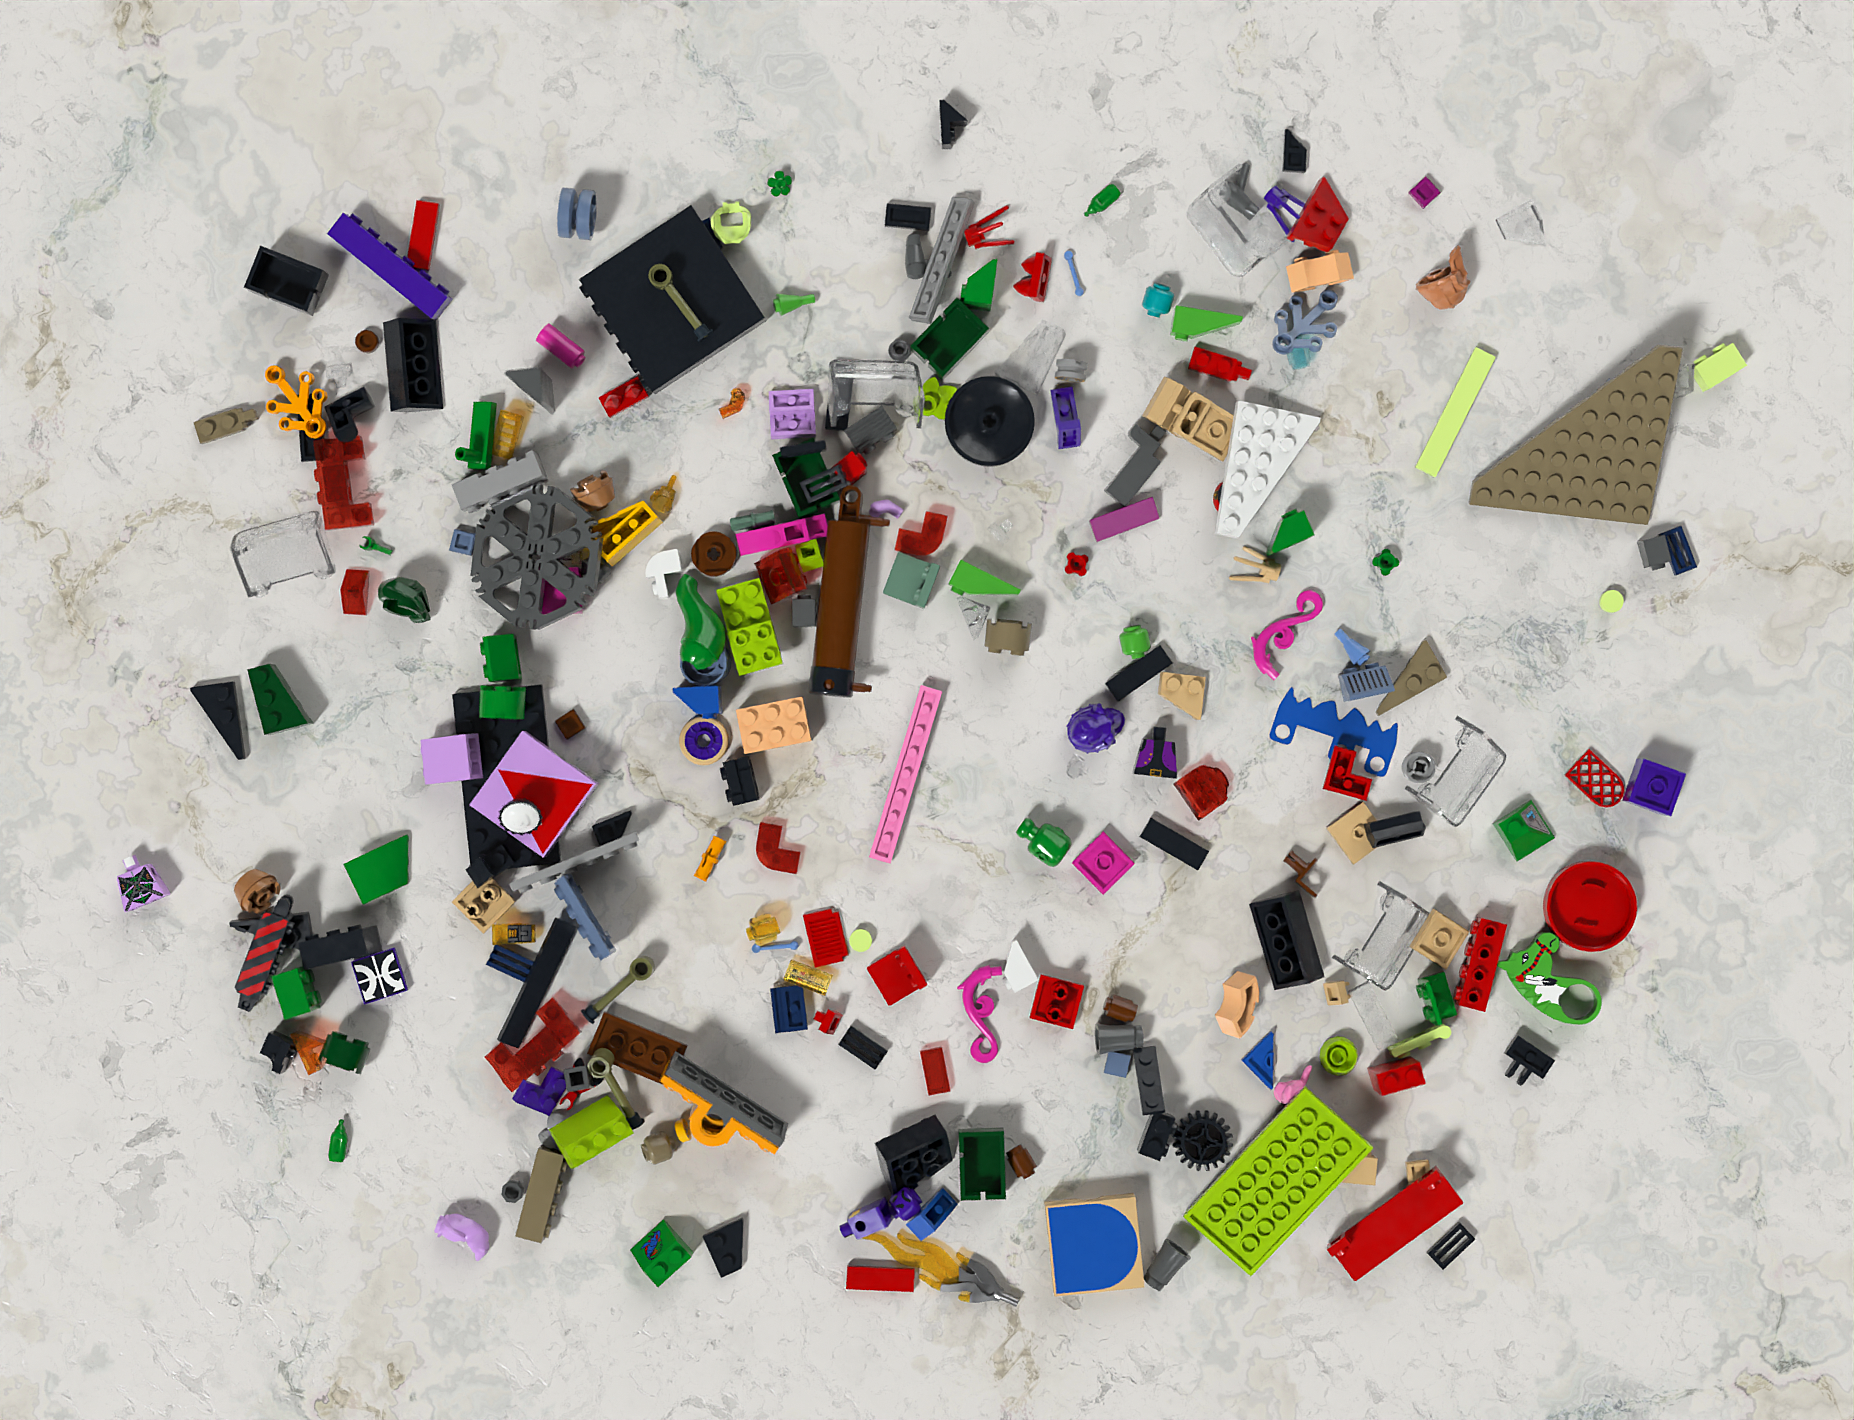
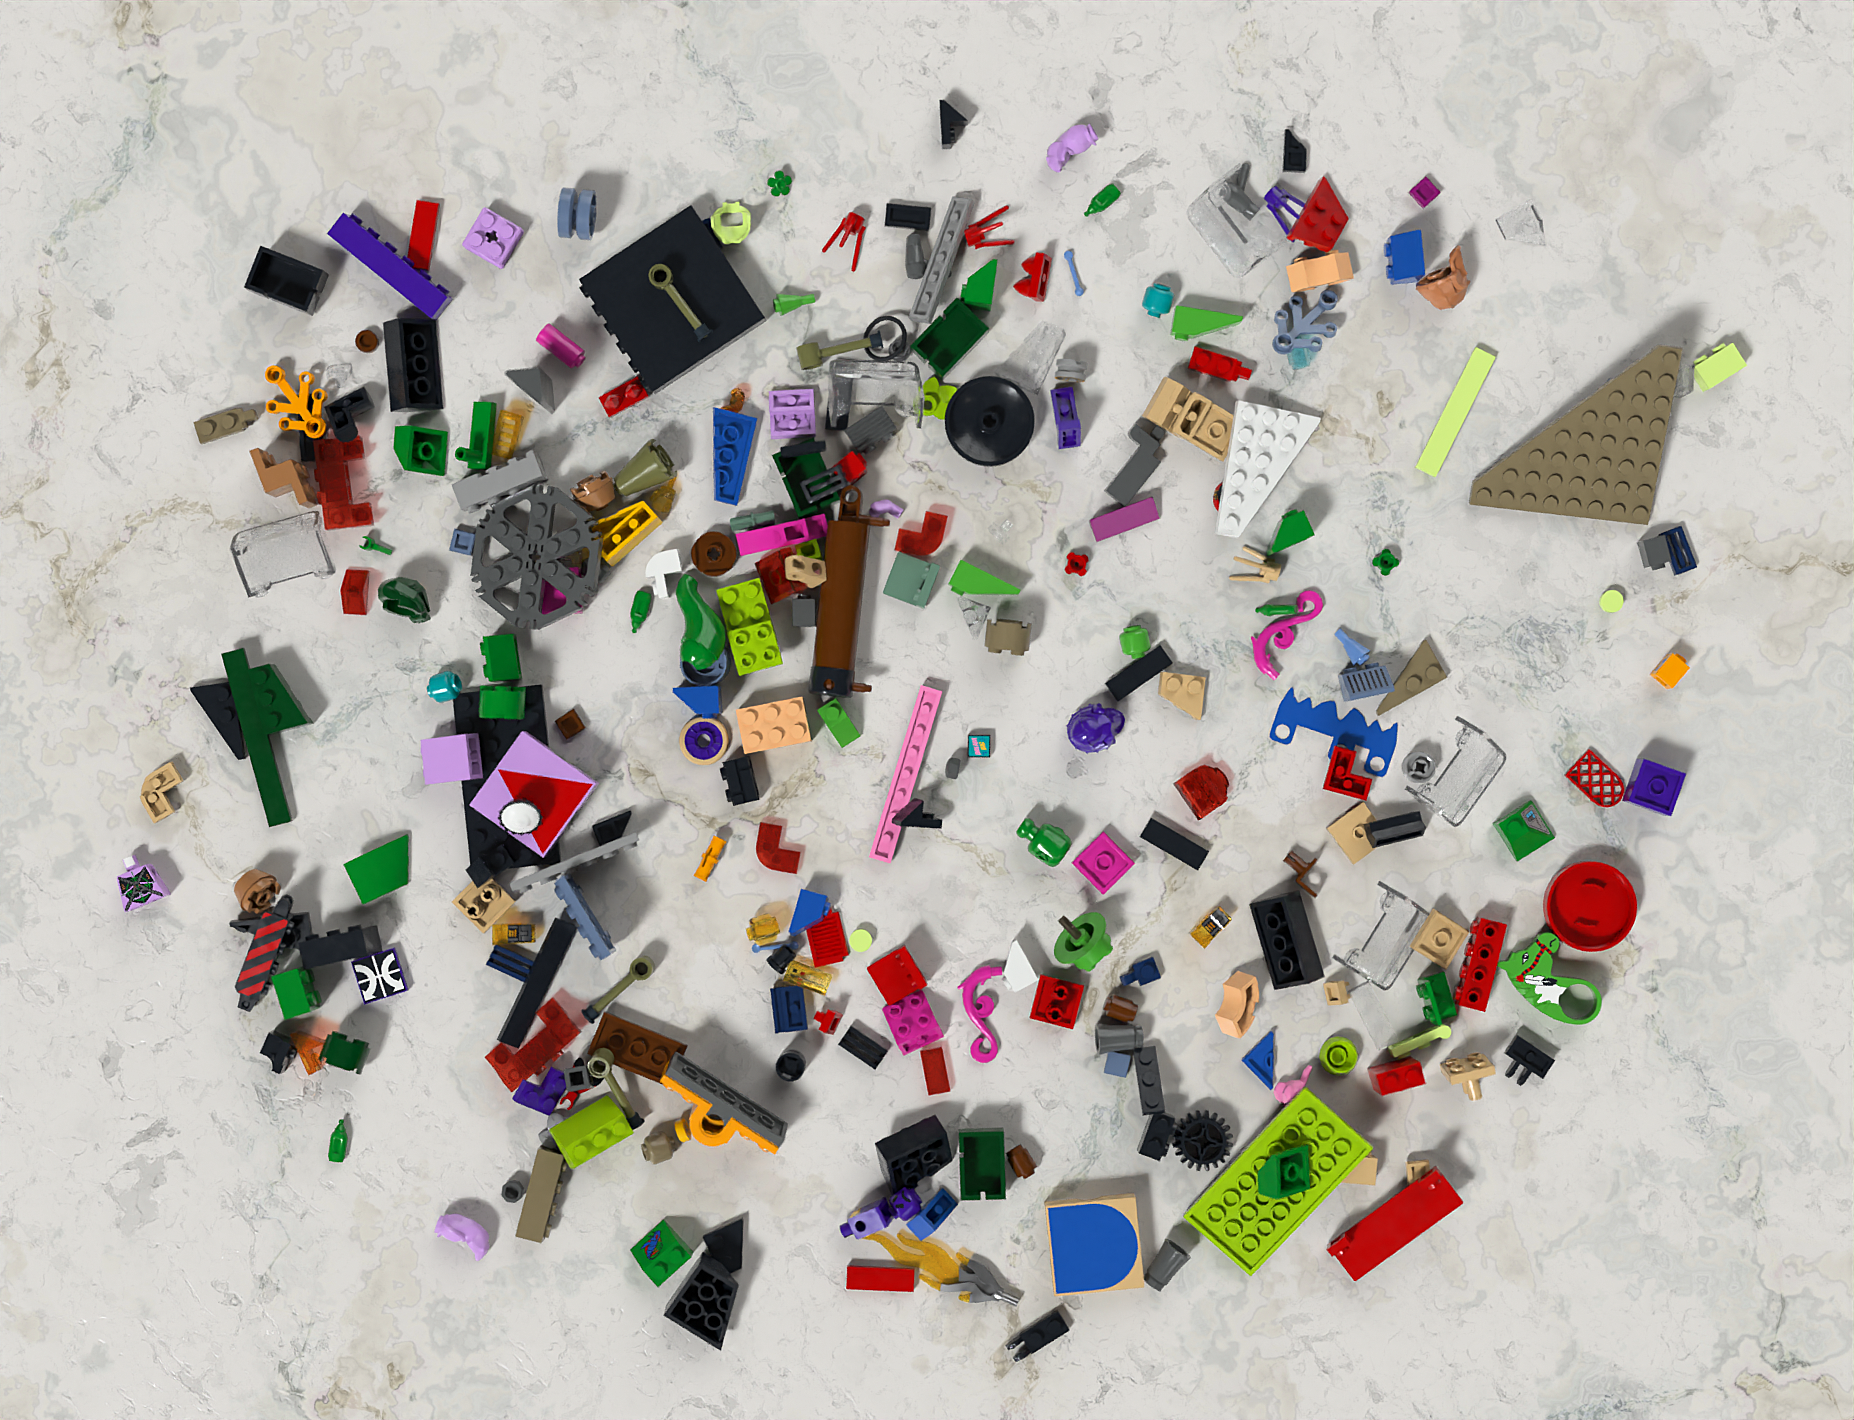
torso [1132,726,1177,779] -> none
black tile [1426,1222,1475,1270] -> none
none -> tan plate [140,762,183,823]
none -> dark green tile [221,648,292,827]
none -> medium nougat bracket [249,448,318,508]
none -> green slope [393,425,448,476]
none -> teal head [427,671,462,703]
none -> lavender brick [462,207,524,269]
none -> olive cone [613,439,677,496]
none -> green piece [630,591,652,633]
none -> black wedge [664,1252,739,1351]
none -> blue wing [713,407,757,506]
none -> black bush [766,944,796,974]
none -> black wheel [776,1049,806,1082]
none -> tan leg [785,555,827,588]
none -> blue slope [789,889,831,936]
none -> olive piece [796,330,884,370]
none -> bright green slope [817,698,860,748]
none -> red plant [822,212,866,272]
none -> black tyre [863,316,907,361]
none -> dark pink bracket [882,990,944,1056]
none -> black slope [892,798,942,829]
none -> dark grey tile [945,757,961,779]
none -> teal tile [968,735,990,757]
none -> black hinge [1005,1310,1070,1362]
none -> lavender animal [1046,124,1098,172]
none -> bright green piece [1054,912,1113,972]
none -> dark blue plate [1119,957,1161,986]
none -> leg [1188,905,1232,949]
none -> green piece [1255,604,1298,616]
none -> green slope [1257,1144,1310,1200]
none -> blue slope [1384,230,1425,285]
none -> tan plate [1440,1052,1496,1101]
none -> light orange brick [1650,653,1690,689]

